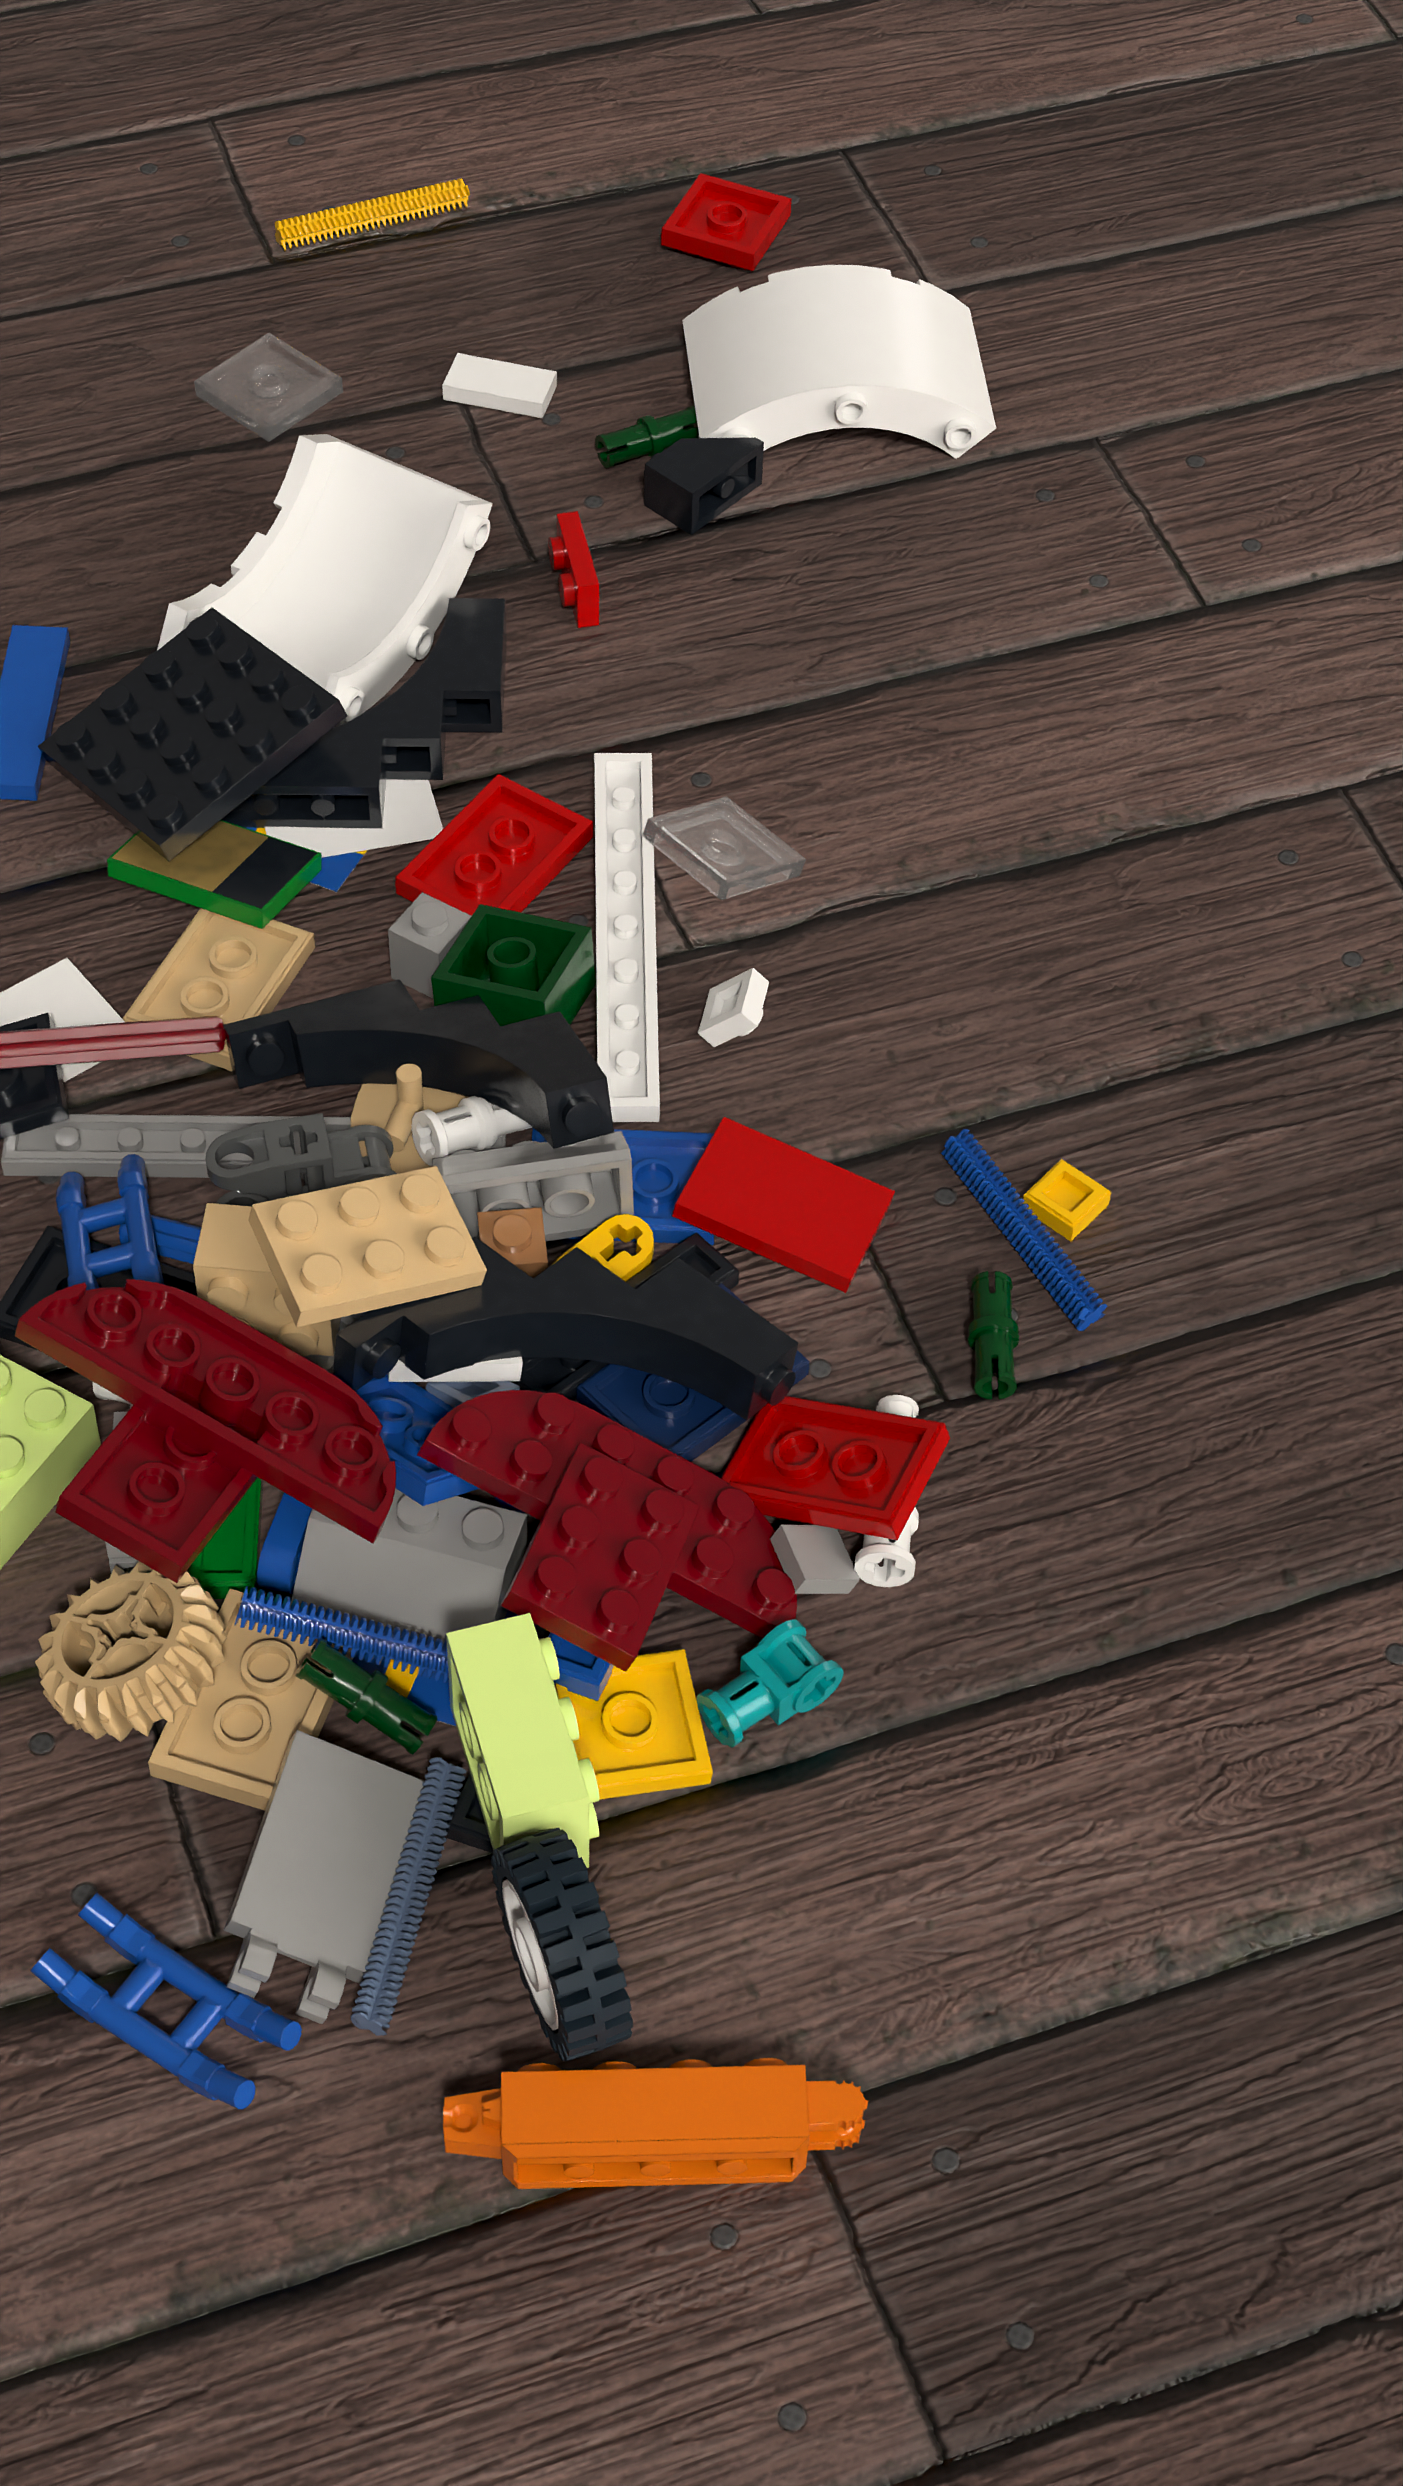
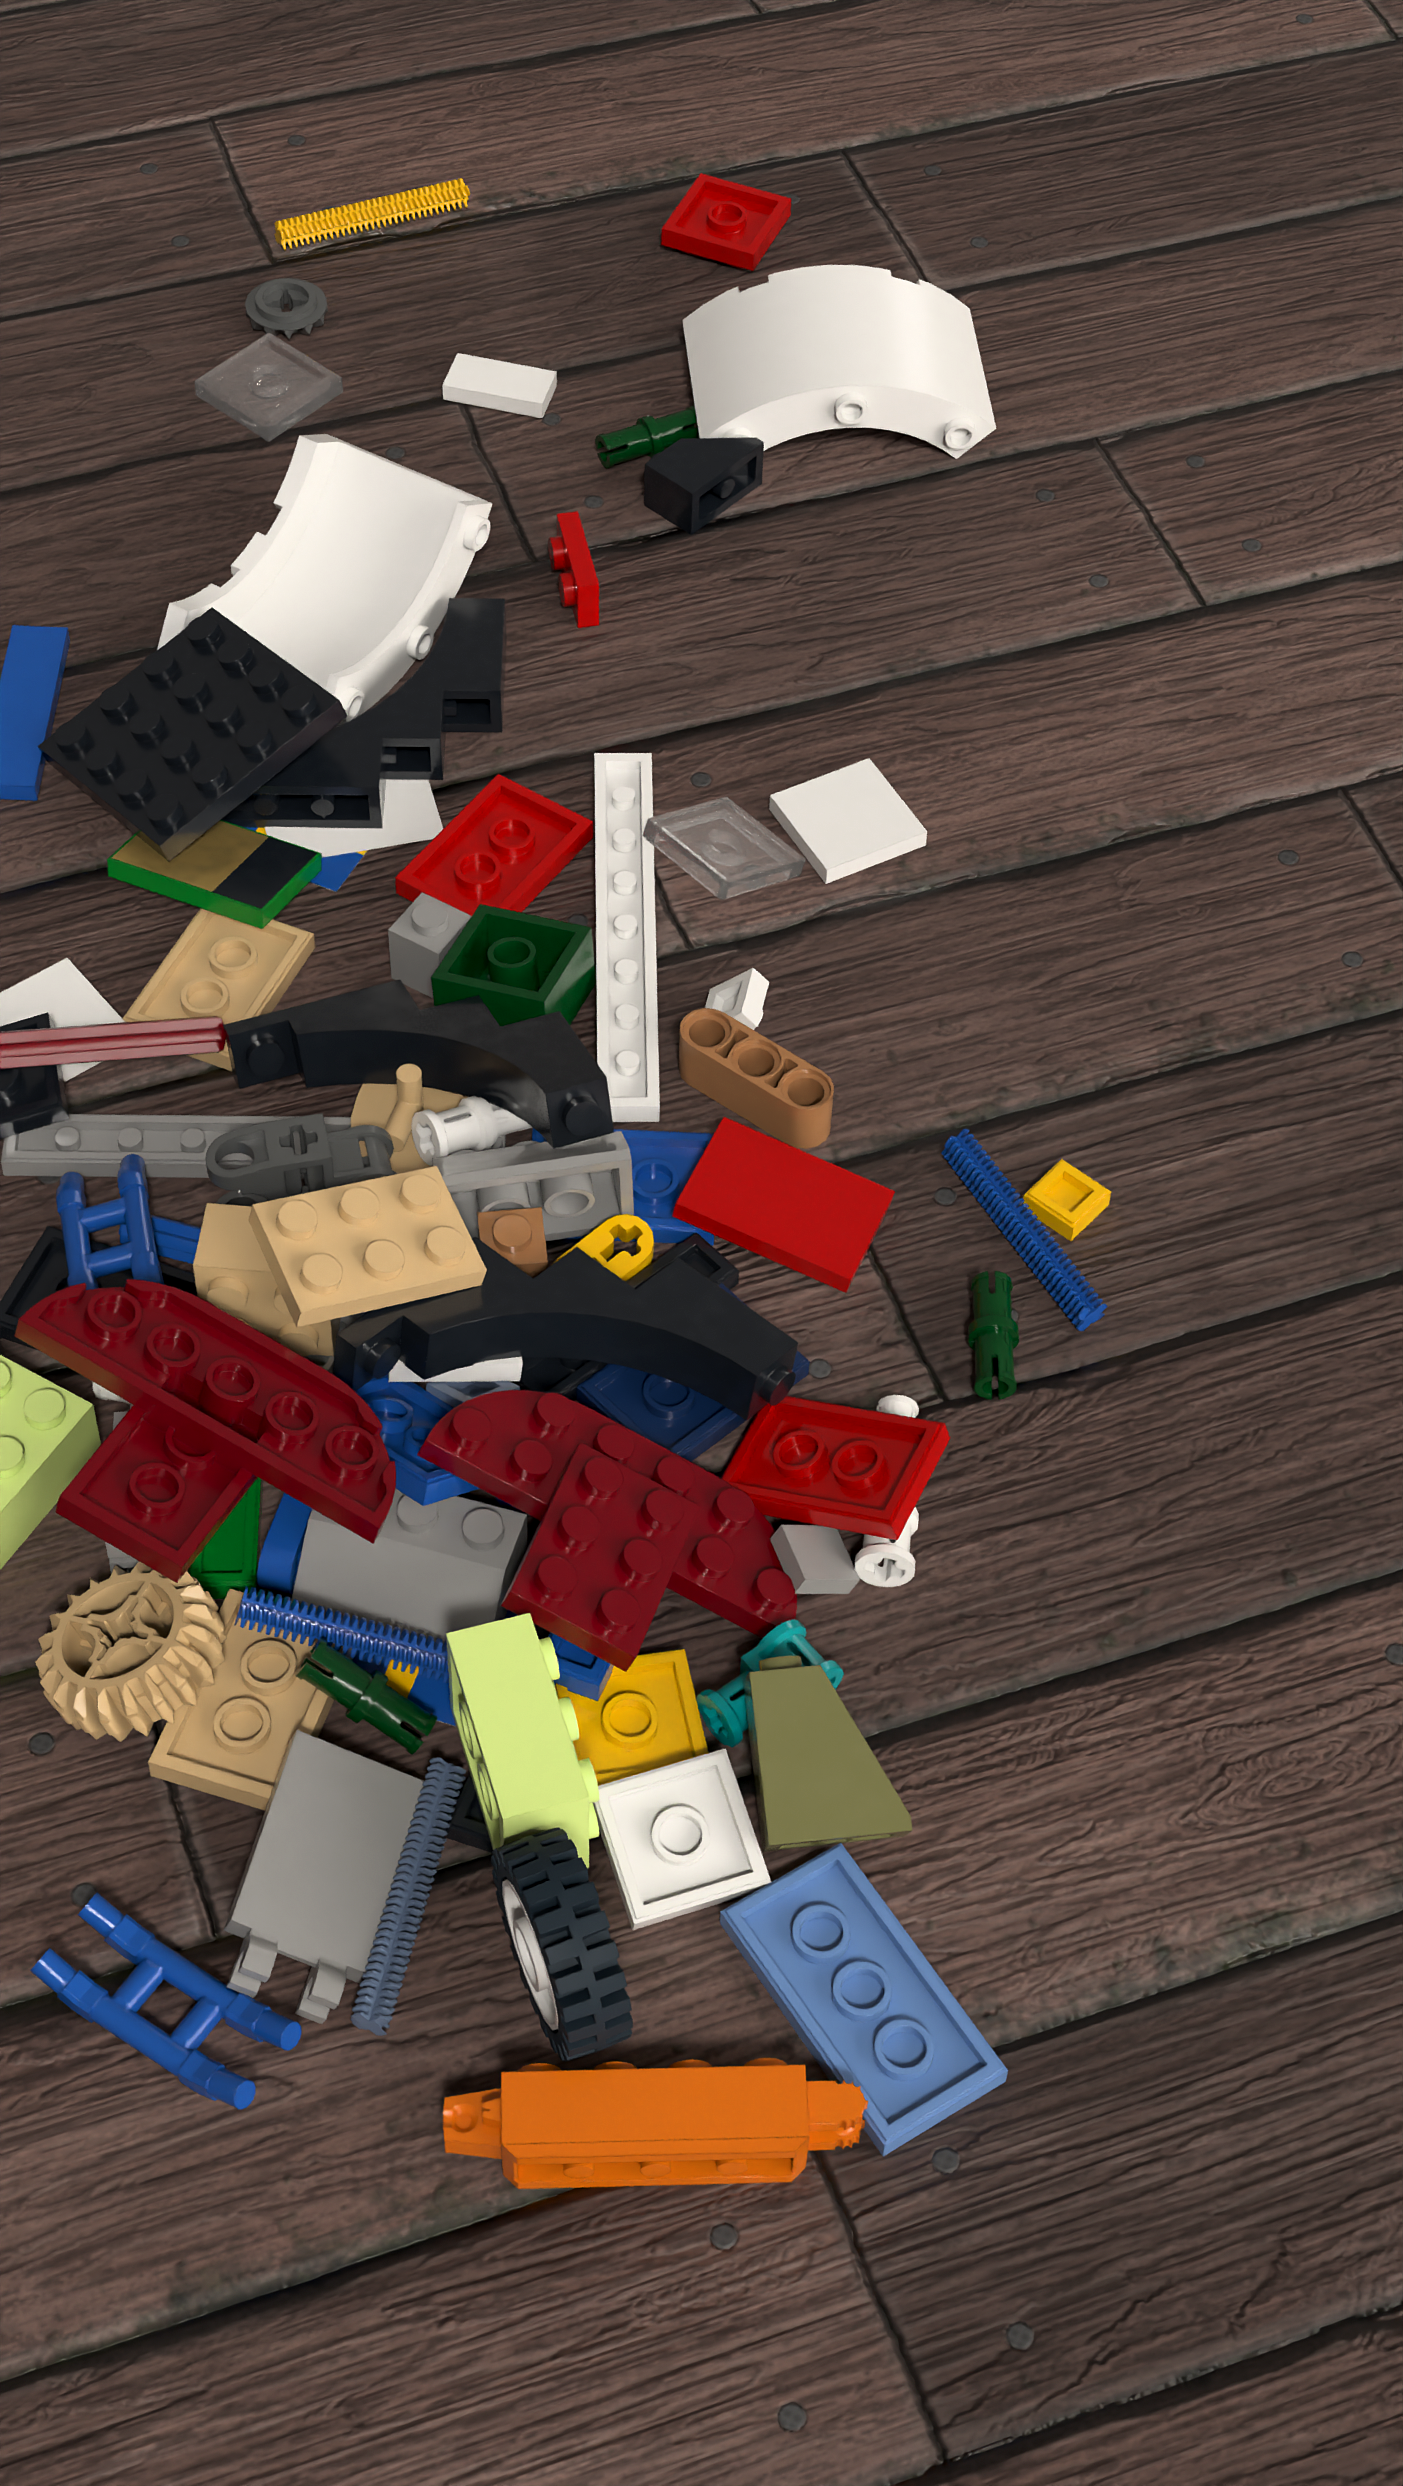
none -> dark grey gear [245,278,328,339]
none -> white tile [593,1749,771,1930]
none -> medium nougat beam [678,1008,834,1149]
none -> medium blue tile [720,1843,1008,2156]
none -> olive slope [743,1656,912,1852]
none -> white tile [769,758,927,884]

